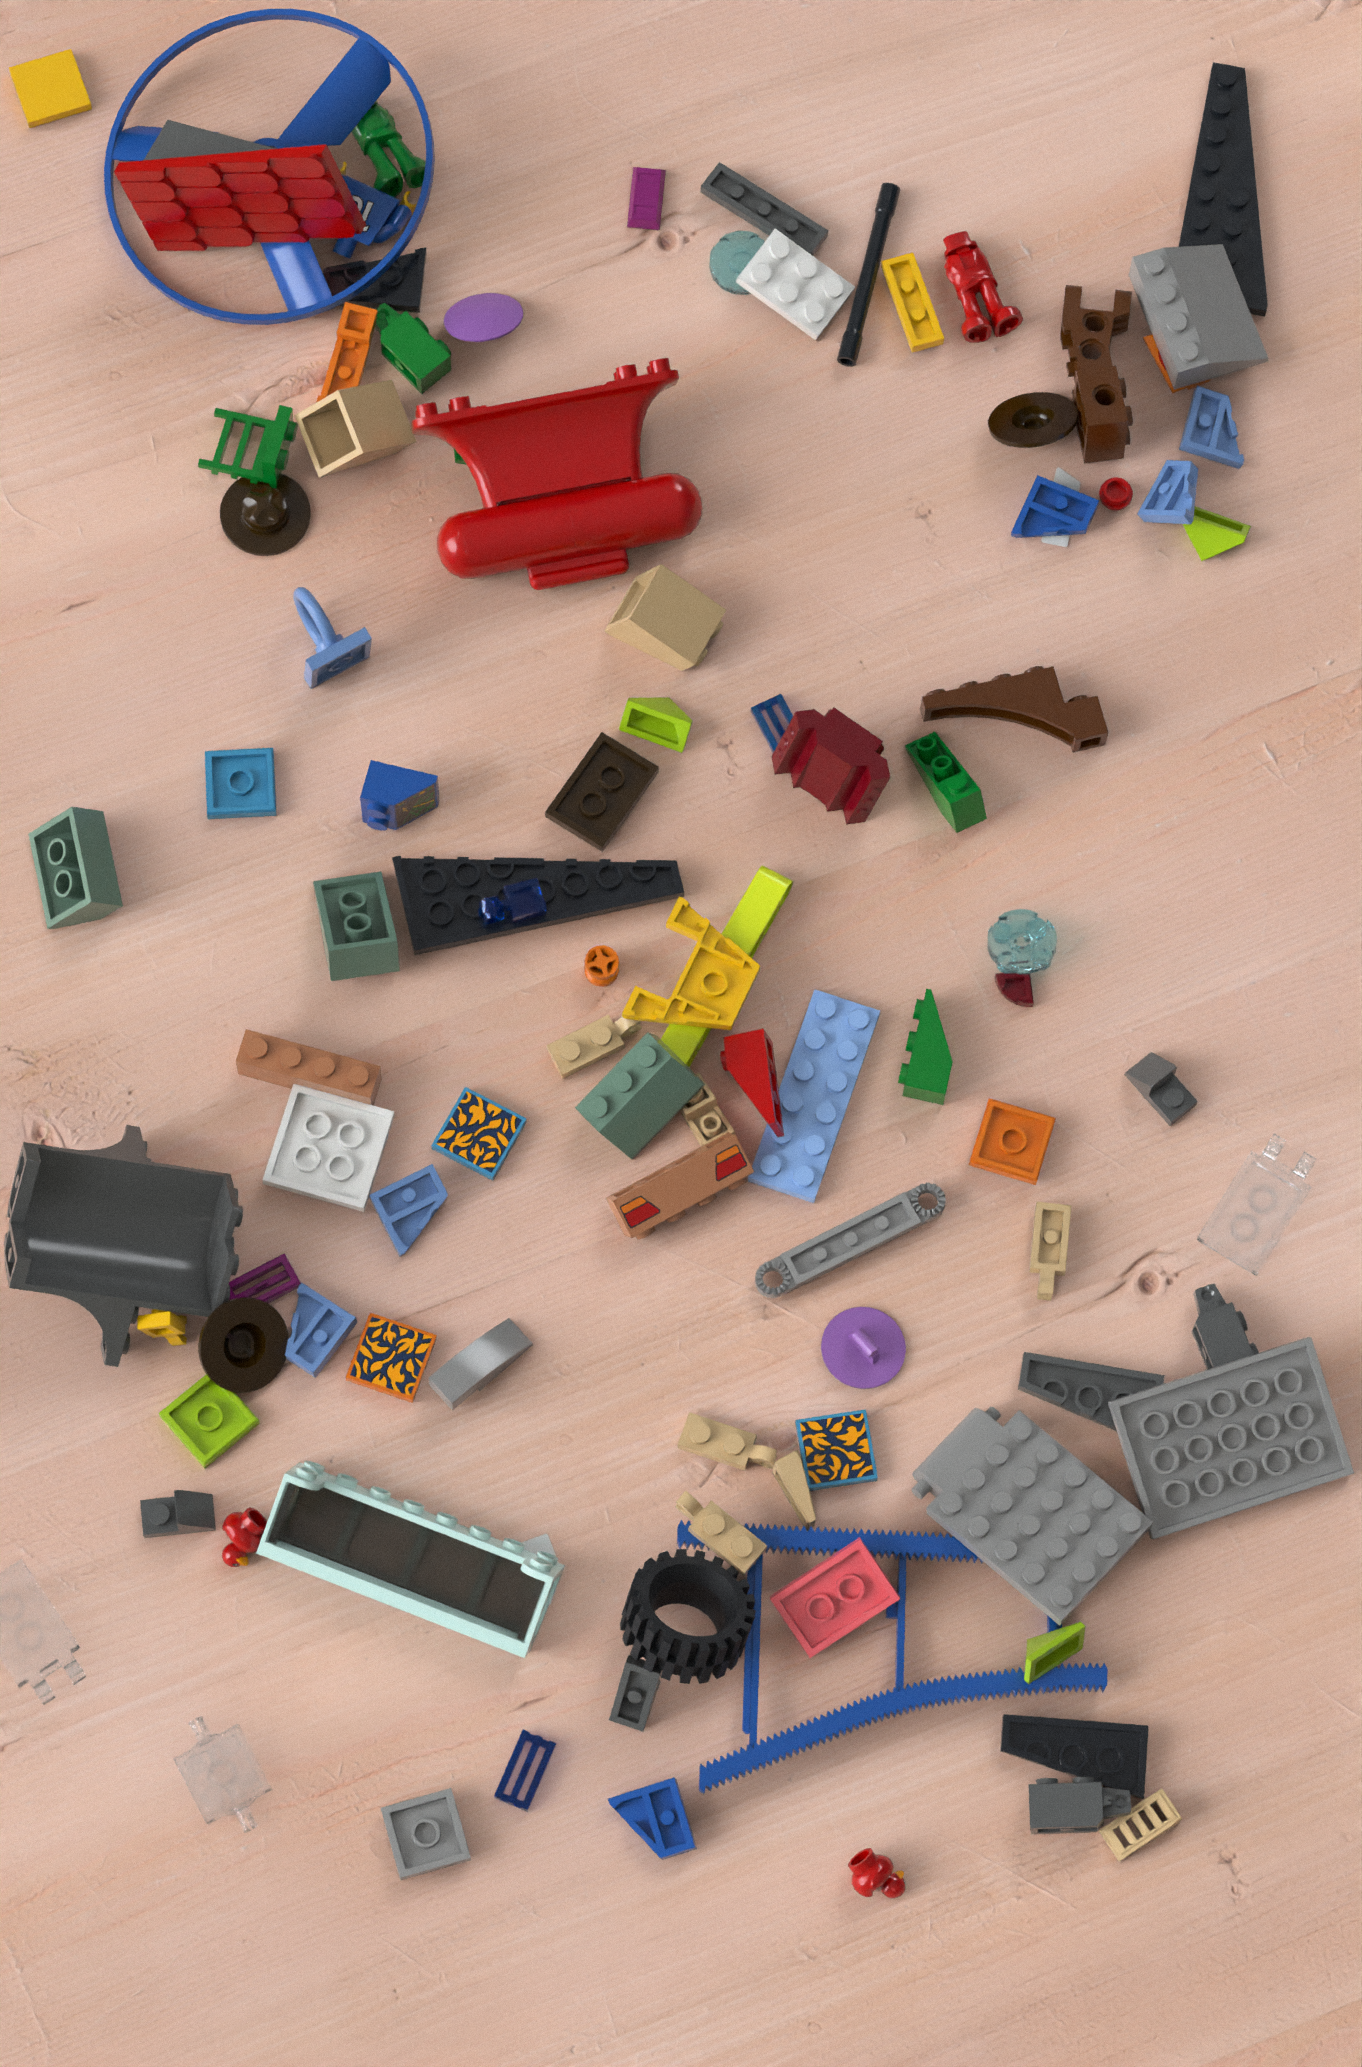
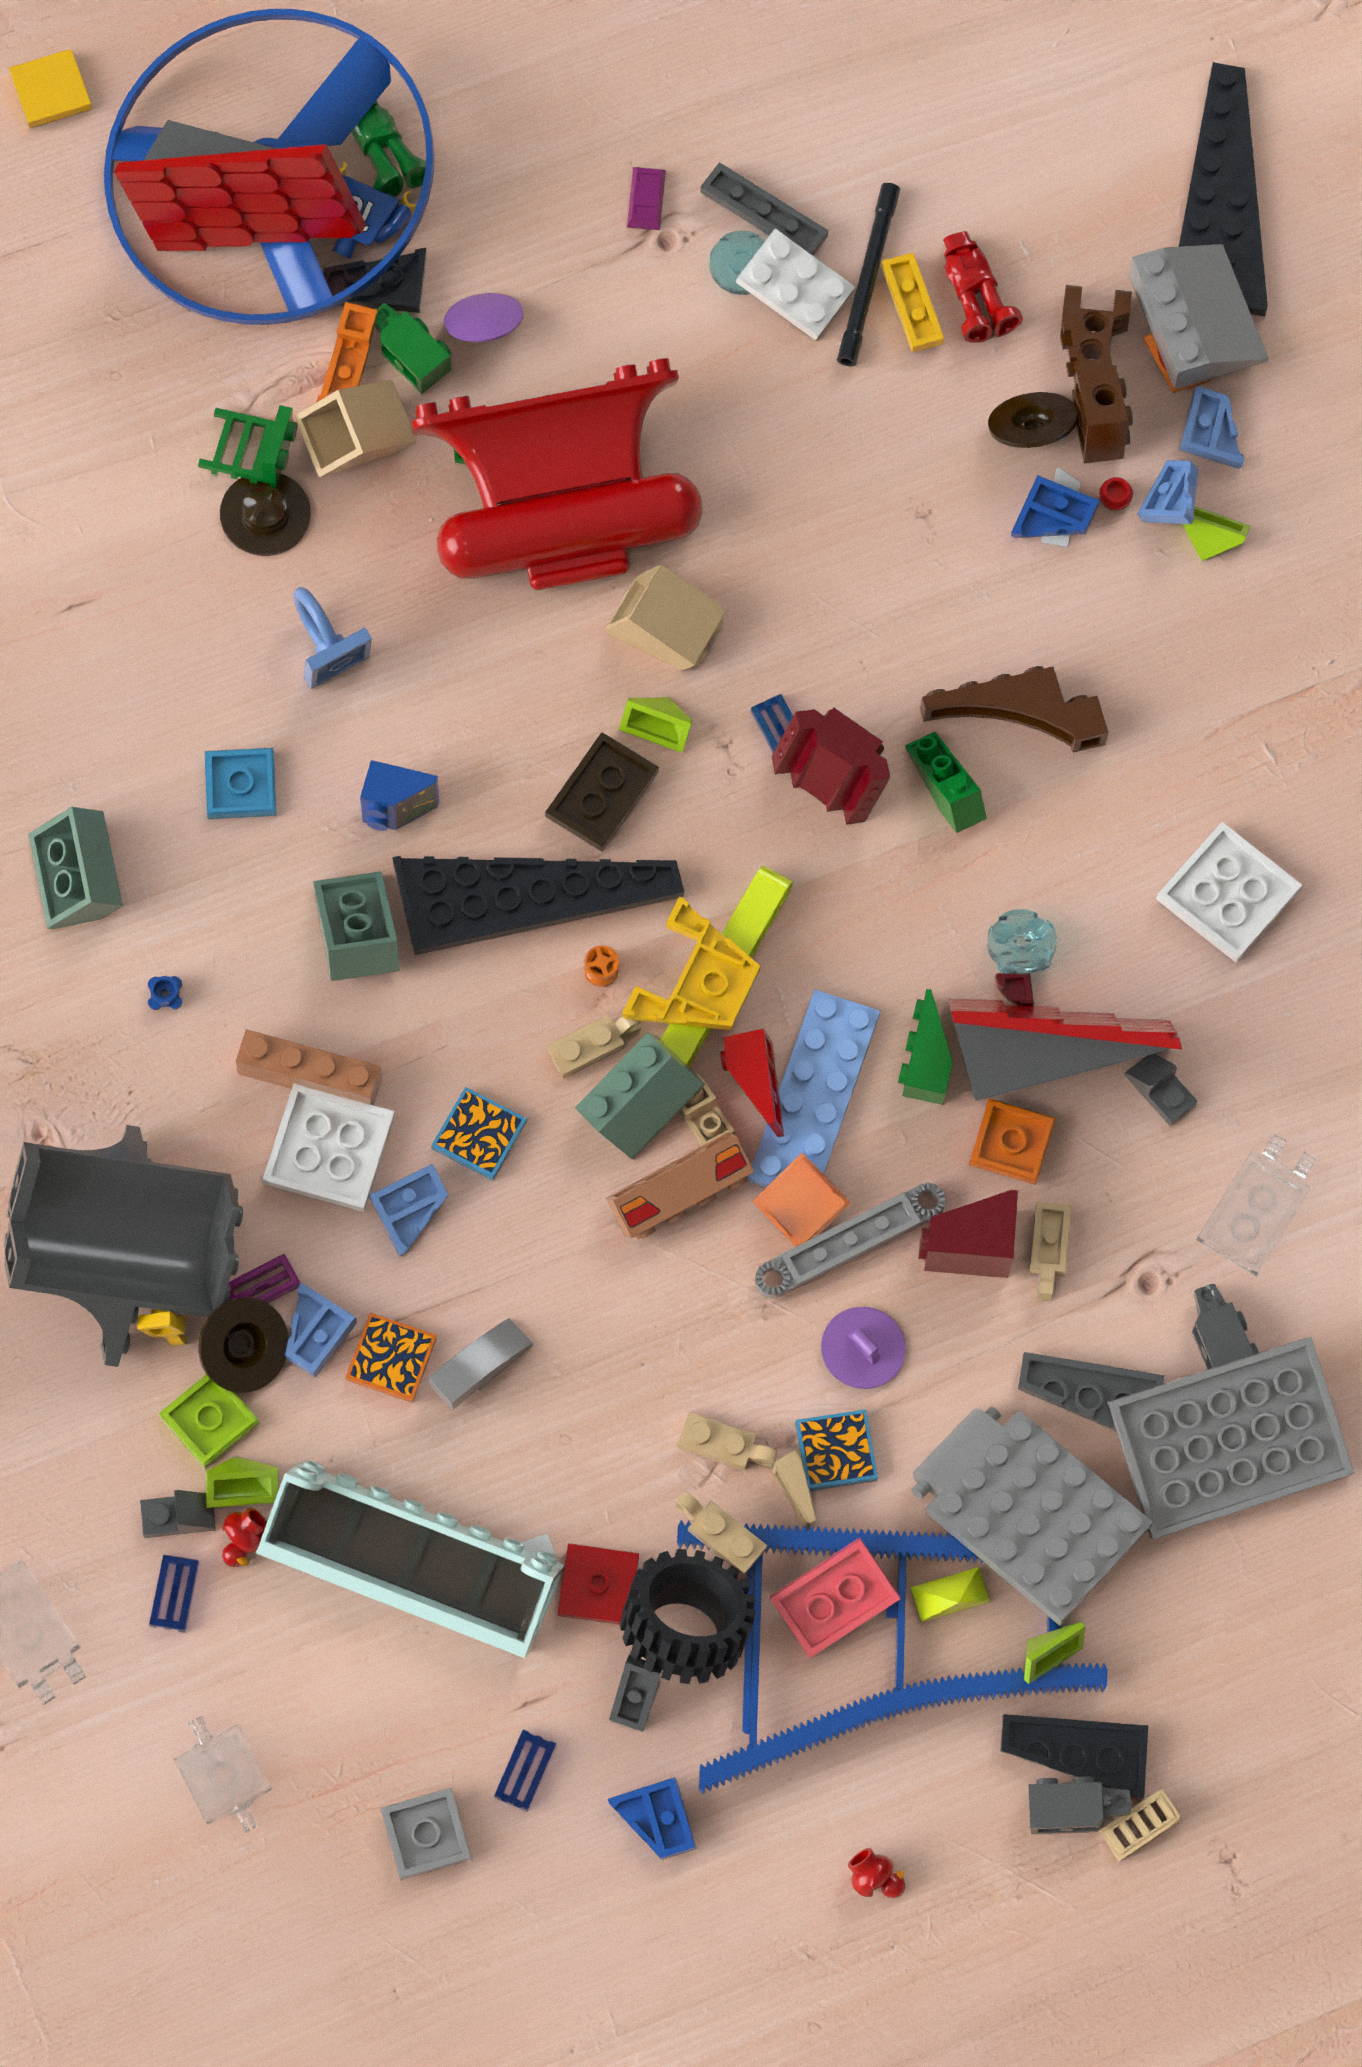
clear blue plate [477,878,547,924] -> none
none -> blue plate [148,976,182,1010]
none -> clear blue tile [149,1554,200,1633]
none -> lime slope [206,1456,278,1508]
none -> red plate [557,1543,639,1625]
none -> orange piece [752,1153,851,1247]
none -> neon yellow slope [910,1567,990,1623]
none -> dark red slope [918,1190,1018,1278]
none -> piece [948,998,1183,1101]
none -> white plate [1156,822,1302,963]

